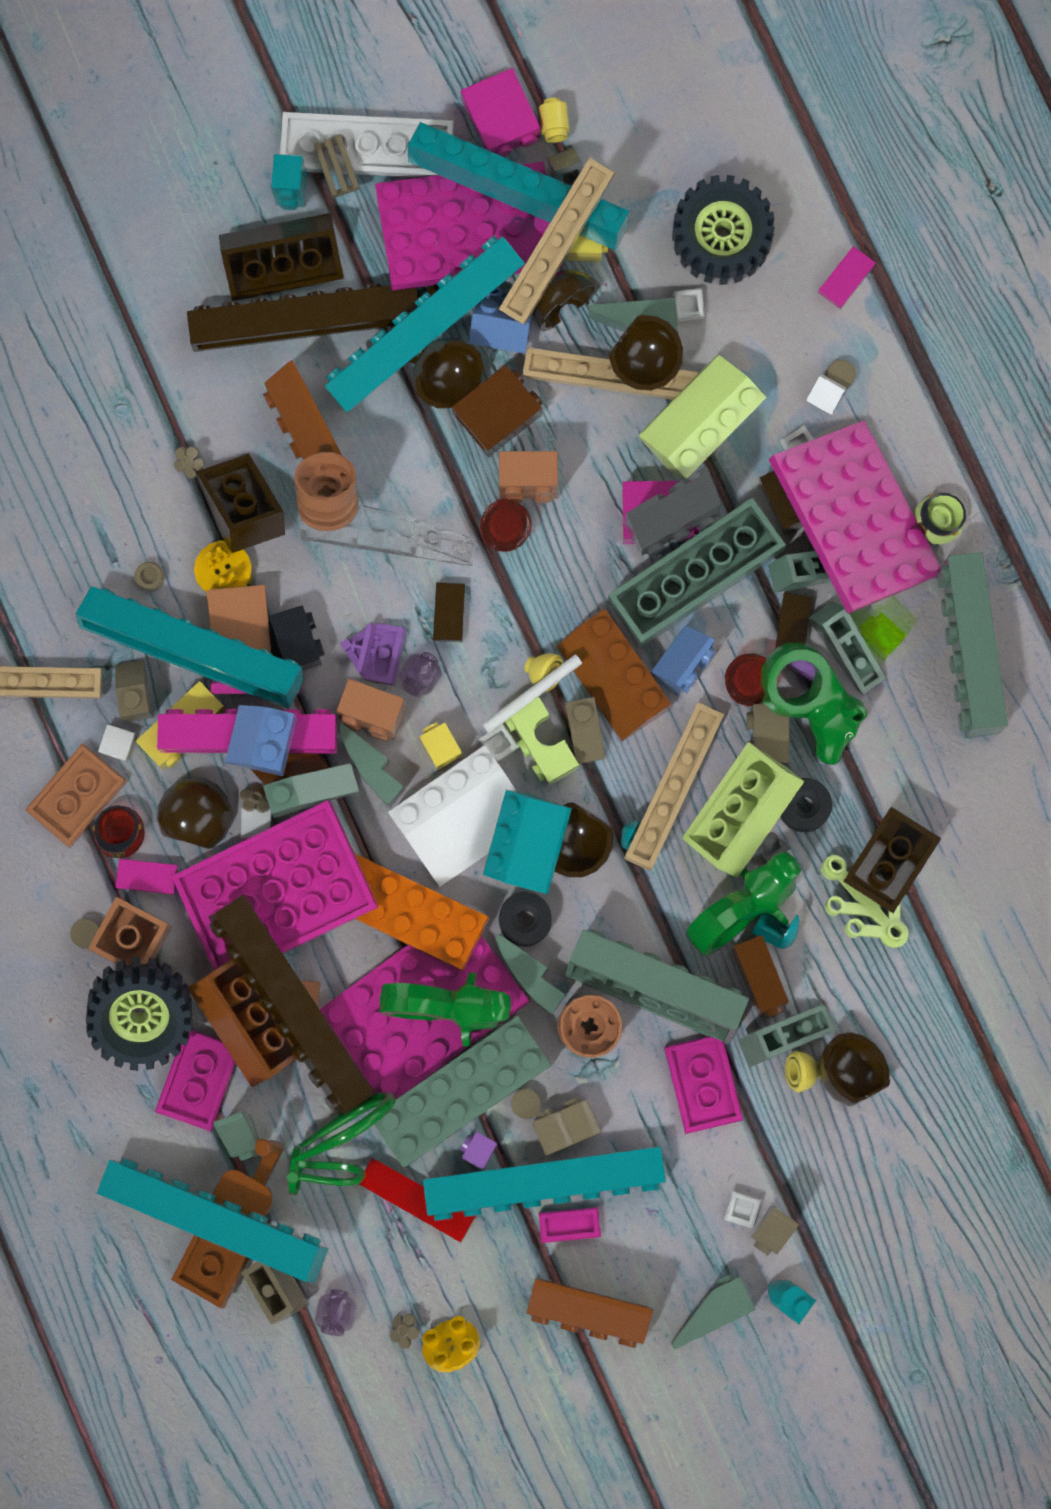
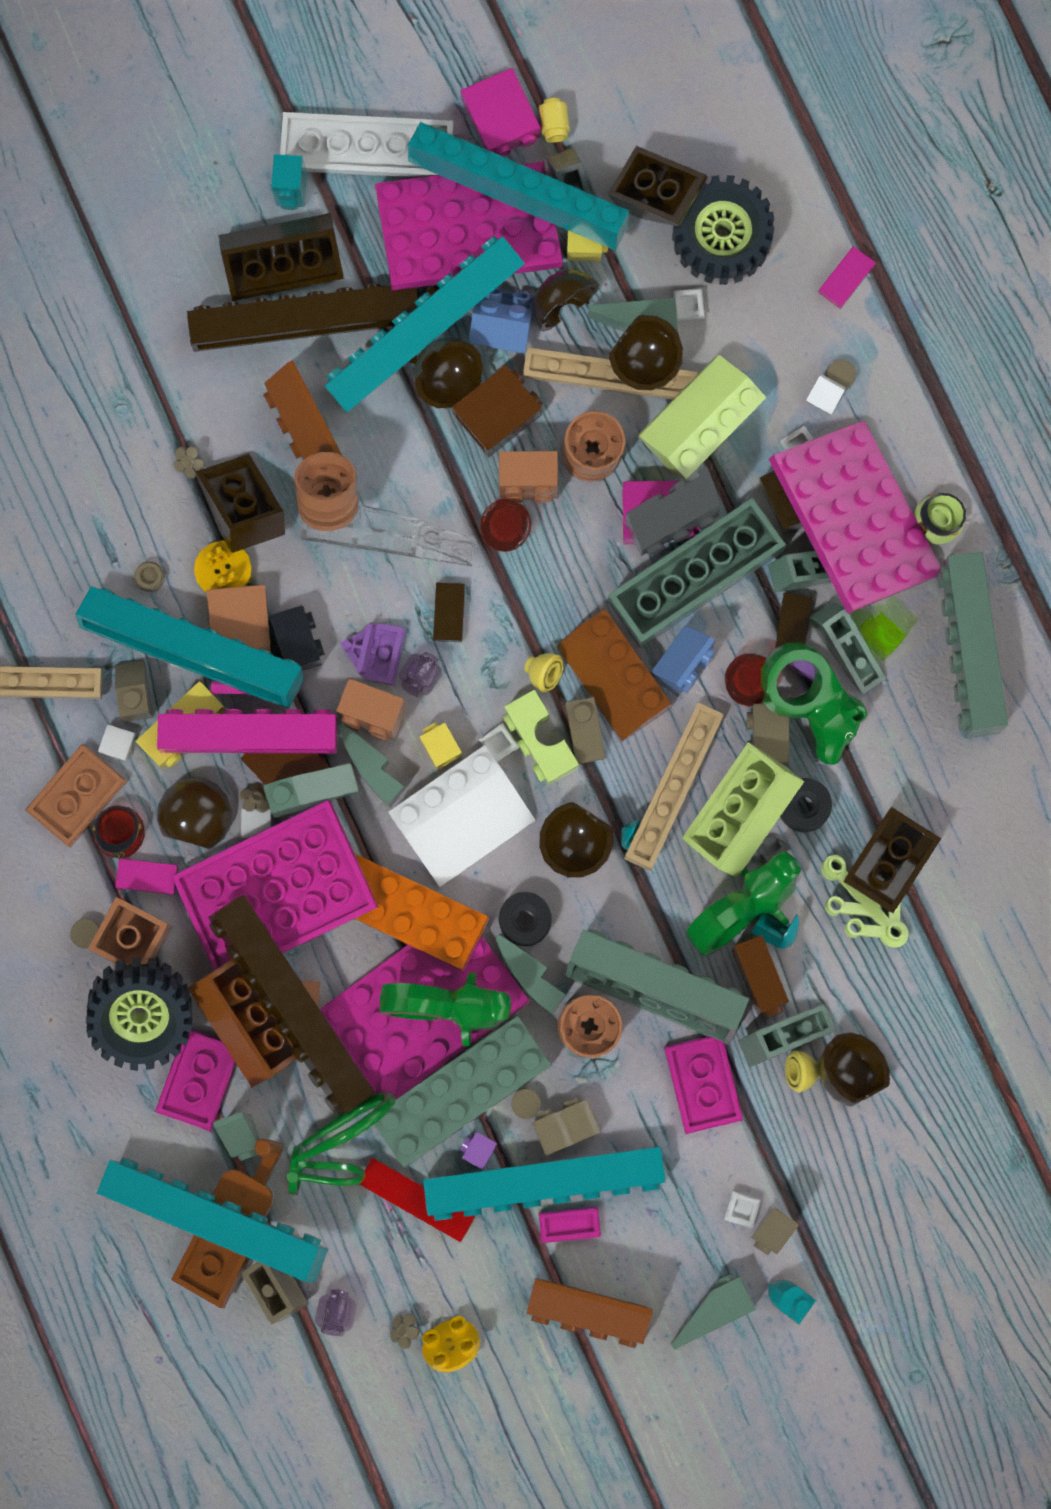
medium blue slope [225,705,297,776] -> none
dark tan tile [314,134,360,198] -> none
white bar [482,654,582,734] -> none
teal slope [483,790,572,894] -> none
tan plate [499,157,615,325] -> none
none -> nougat wheel [560,411,626,482]
none -> dark brown slope [608,146,708,226]

